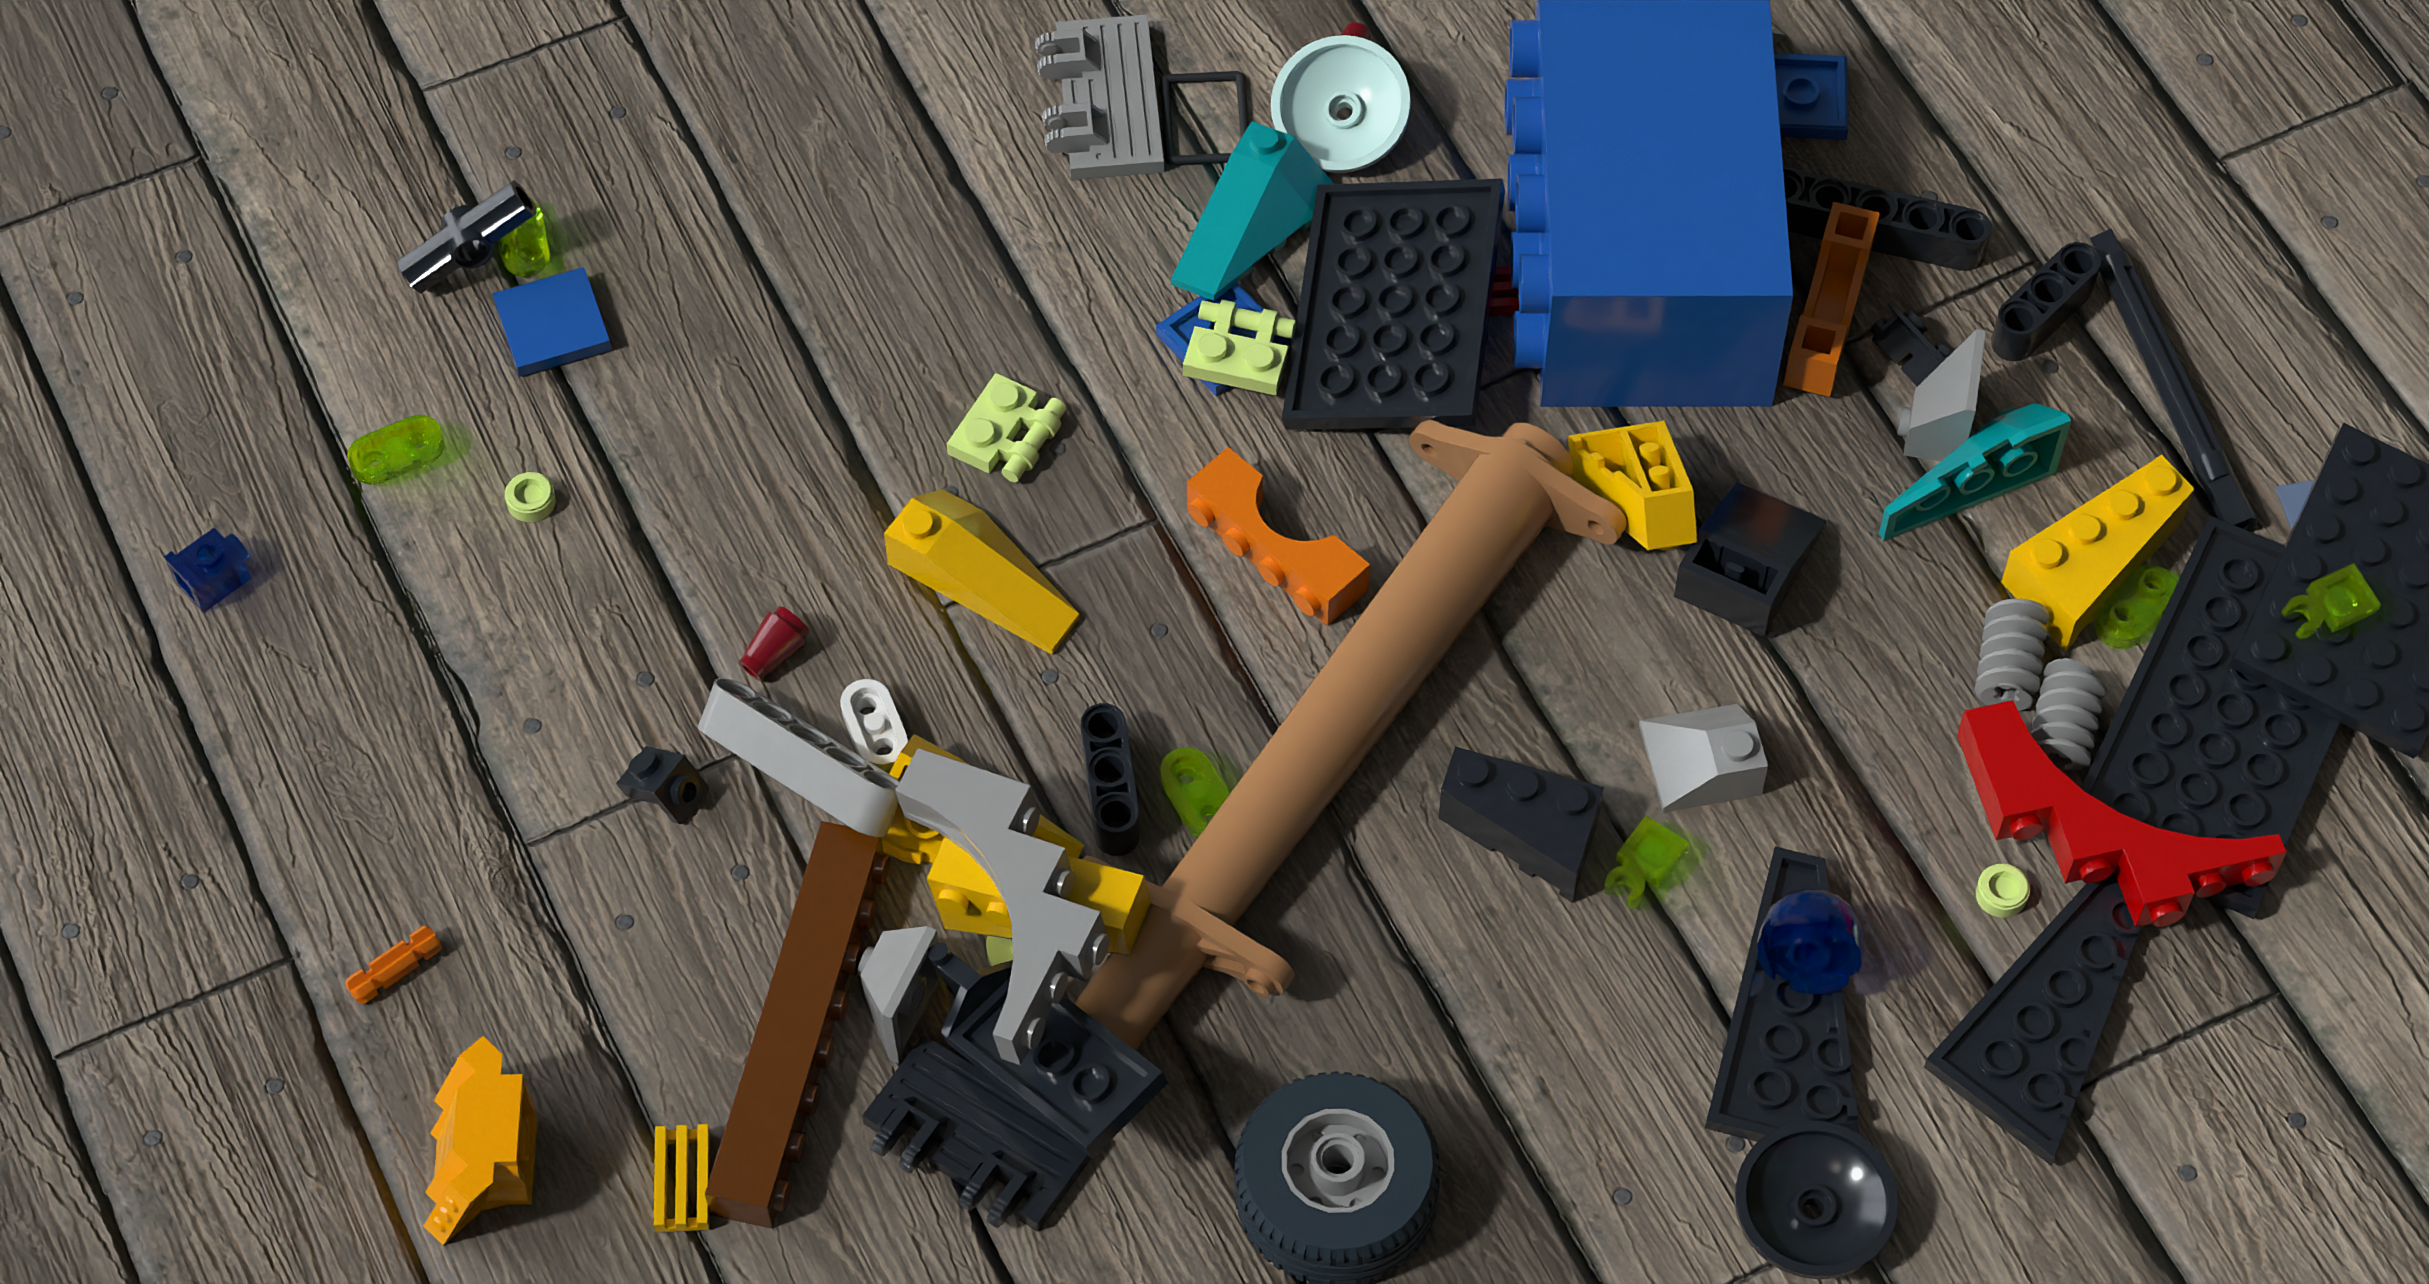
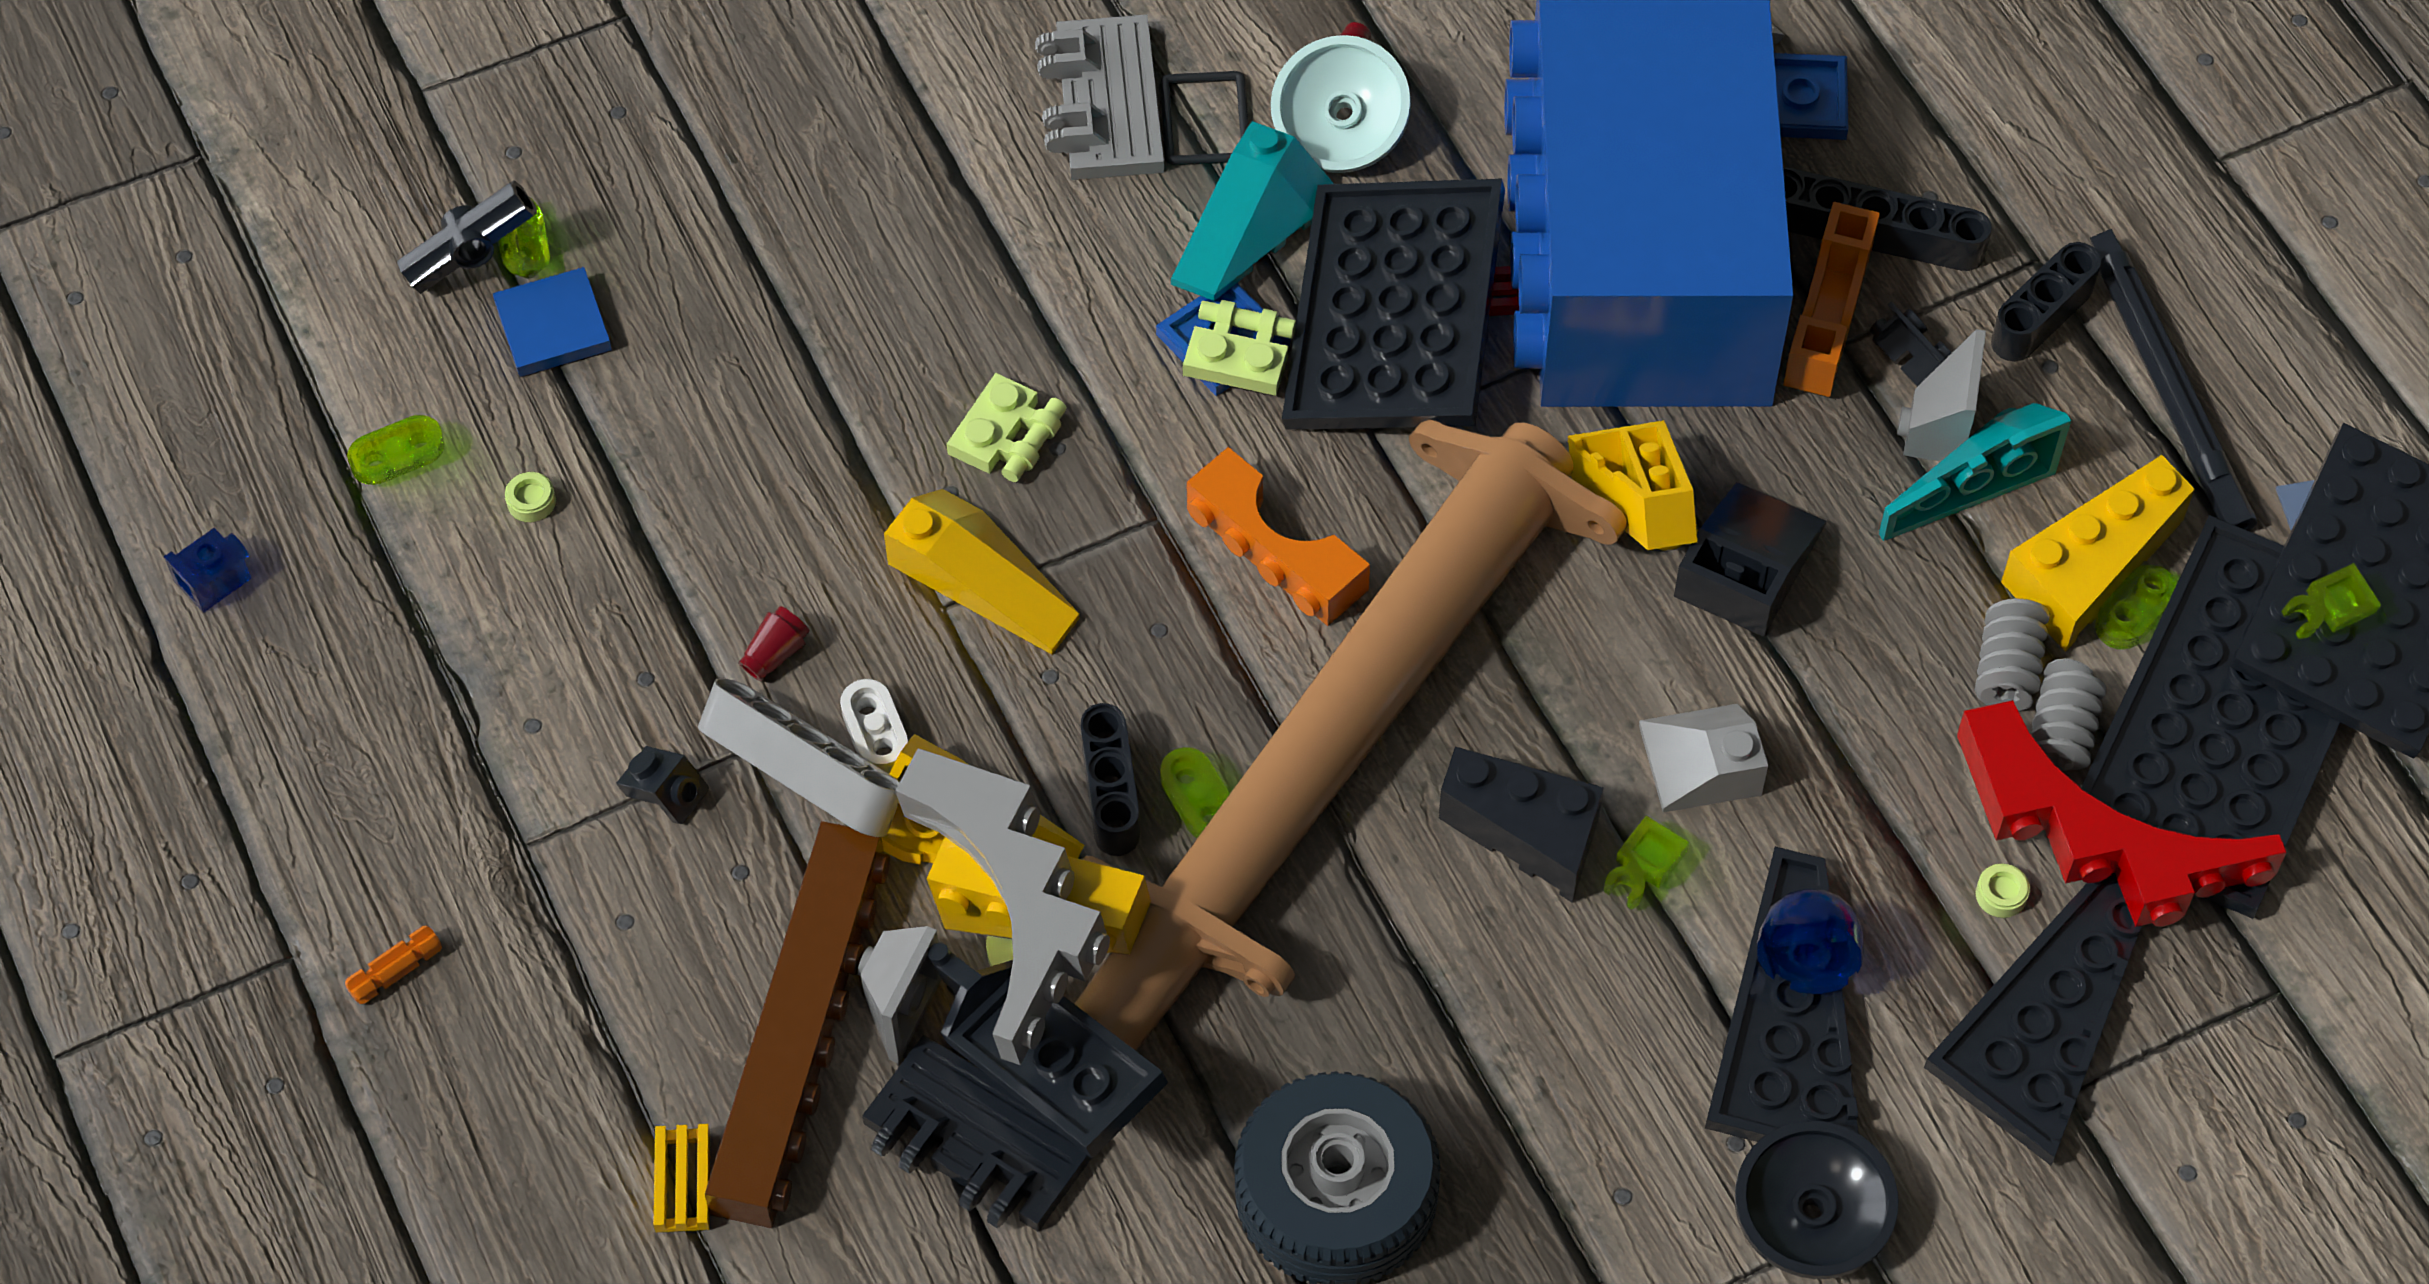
light orange slope [423,1036,538,1246] -> none

